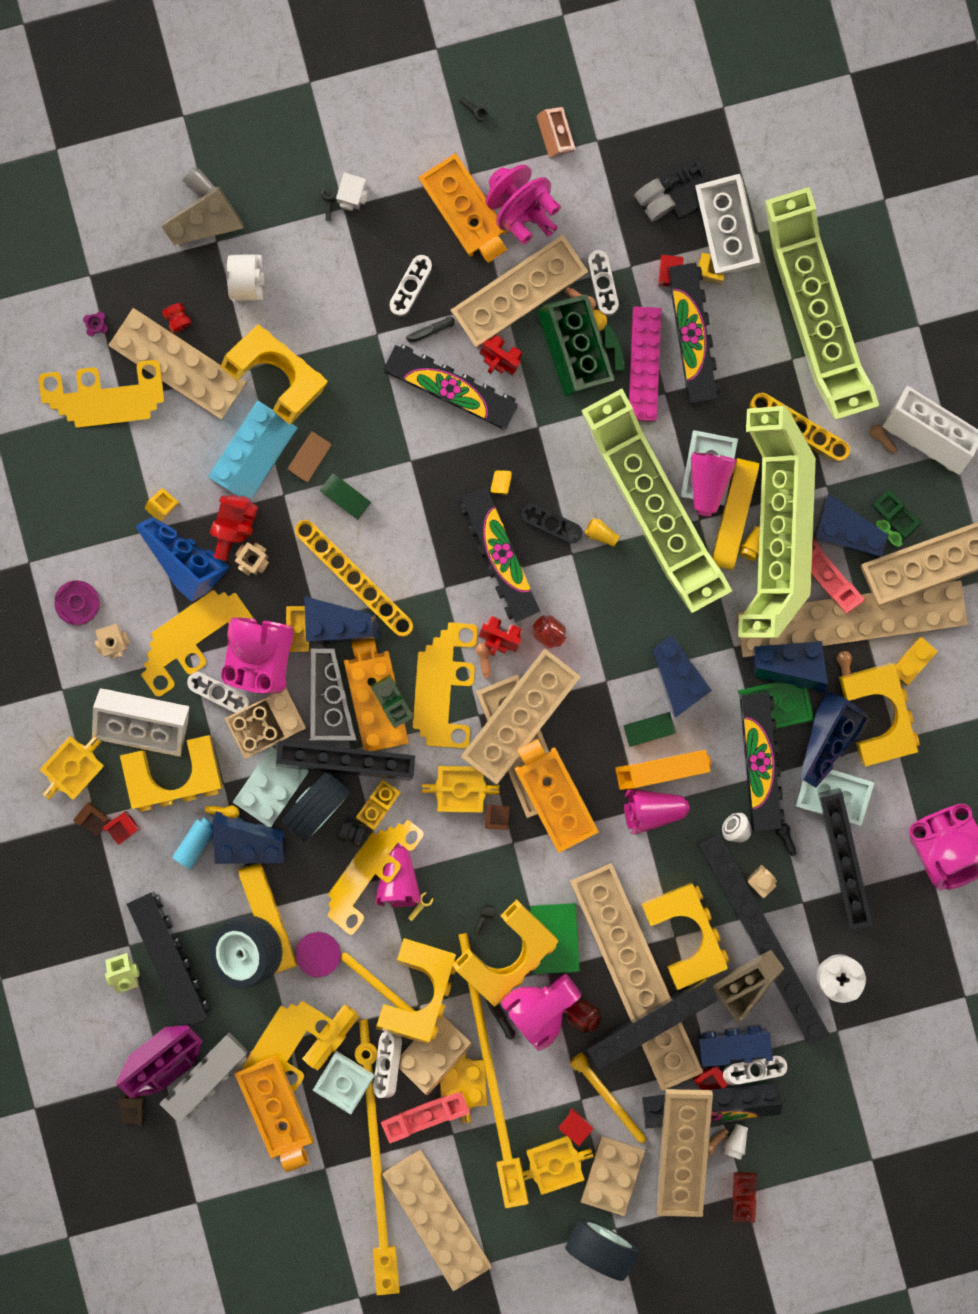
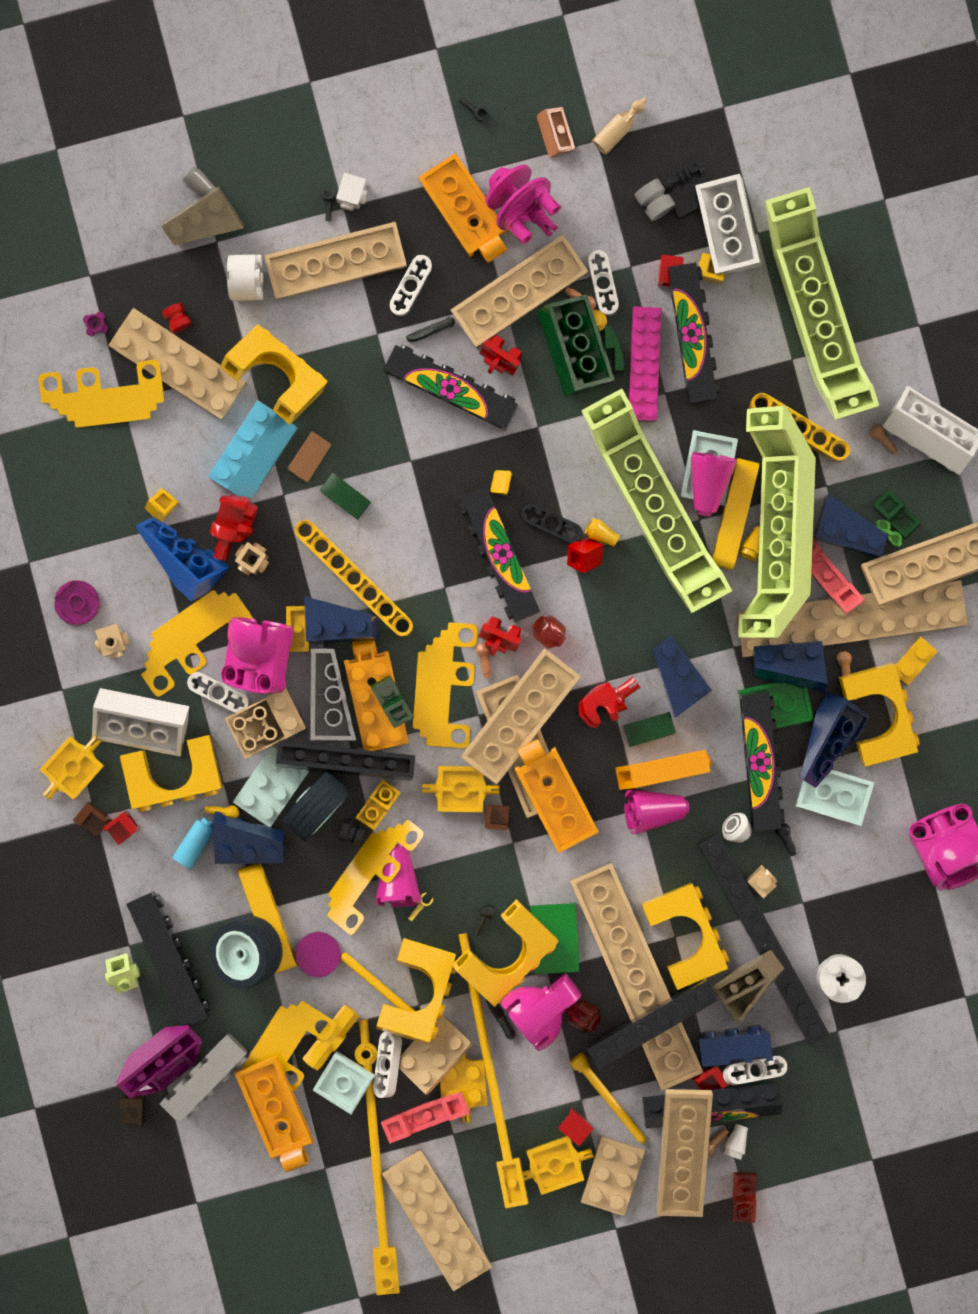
black wheel [565,1218,639,1281] -> none
black brick [818,788,873,930] -> none
none -> tan plate [264,222,407,300]
none -> red panel [567,537,603,573]
none -> red piece [578,676,641,728]
none -> tan wheel [592,98,647,155]

